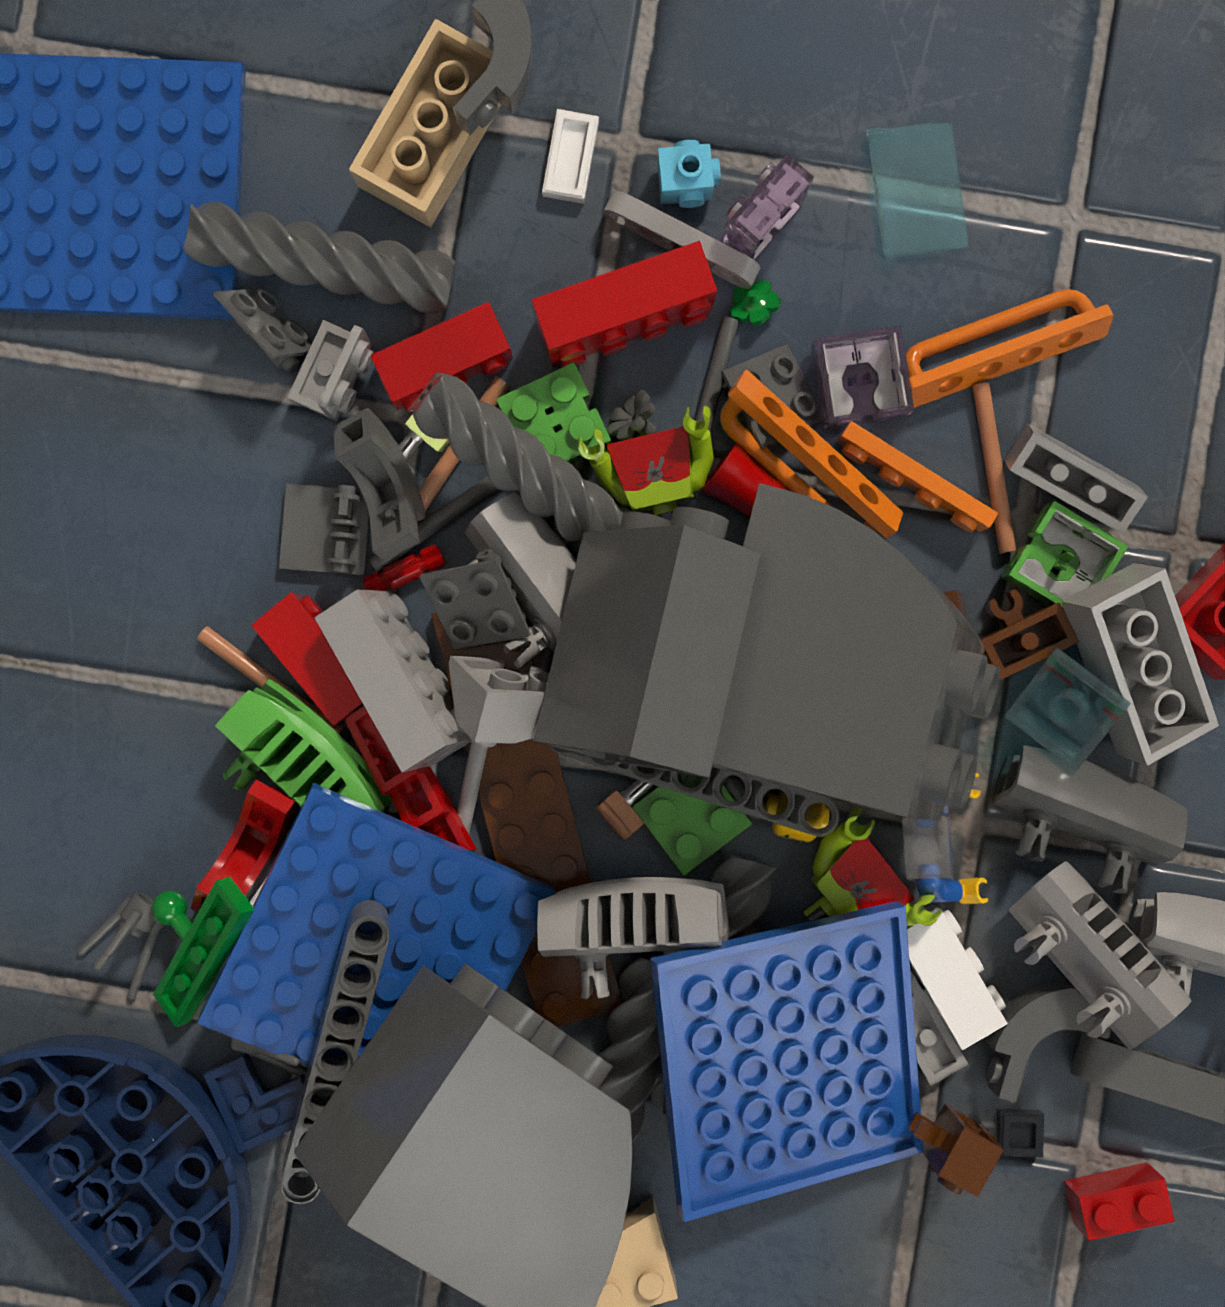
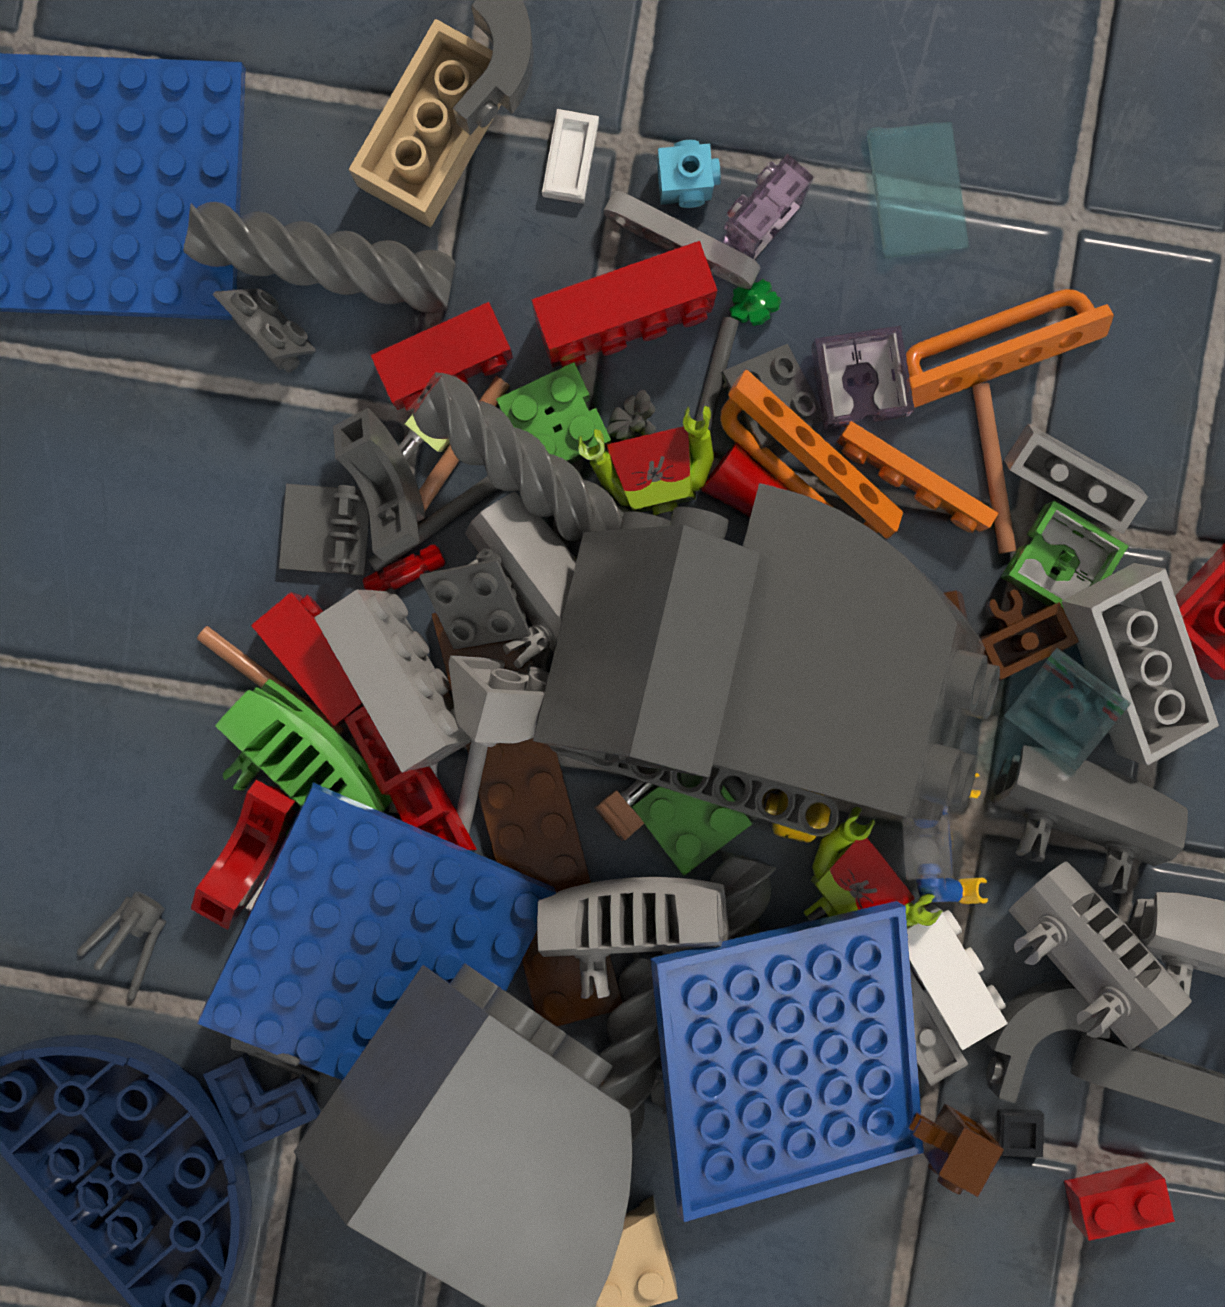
green plate [151,877,255,1027] -> none
dark grey beam [281,900,390,1204] -> none
light grey bracket [287,320,374,422] -> none

